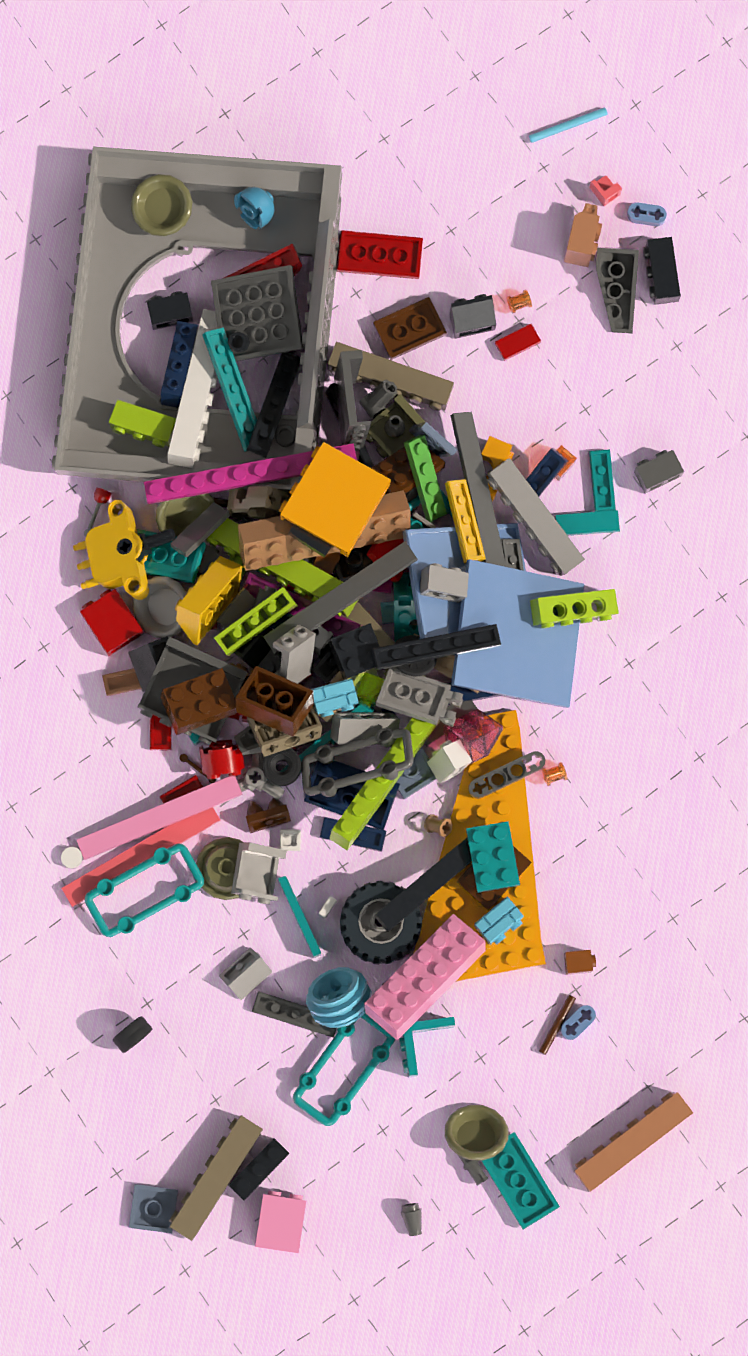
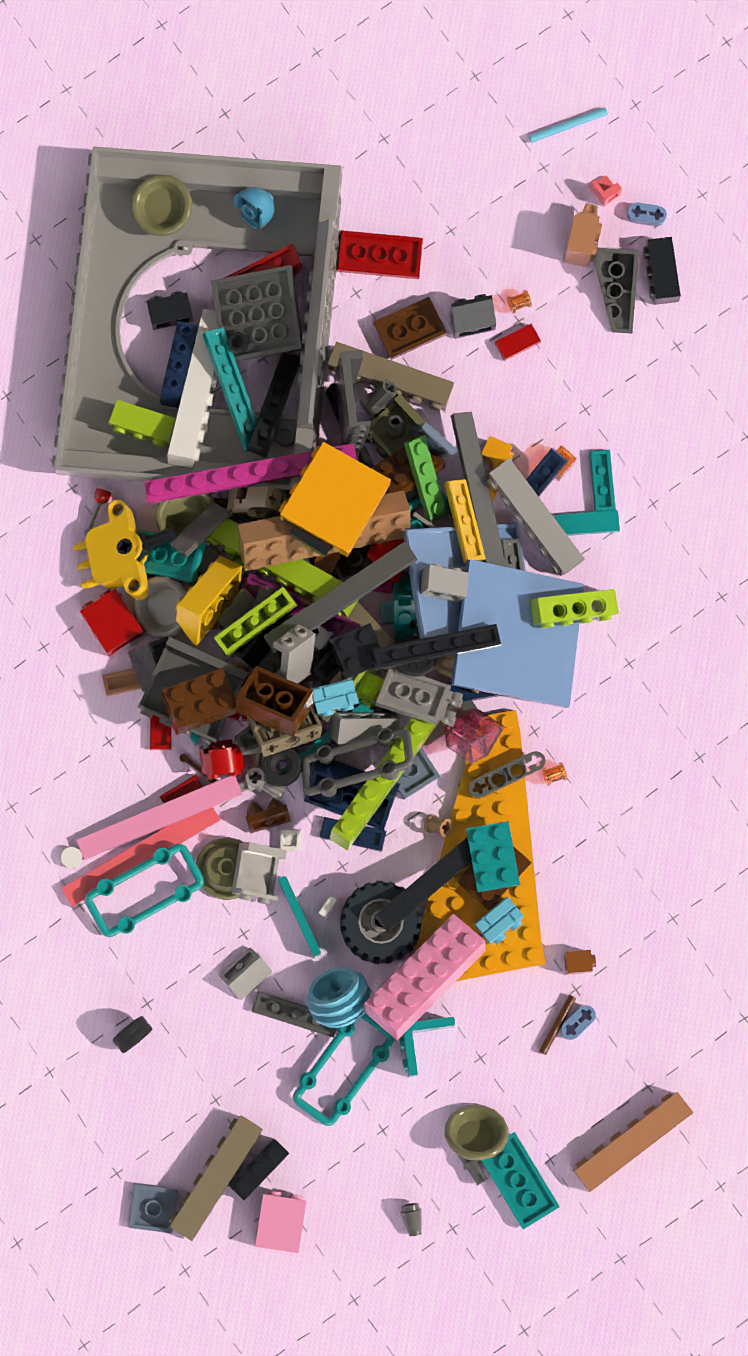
white brick [427,739,472,784] -> none
dark grey brick [634,450,685,494] -> none

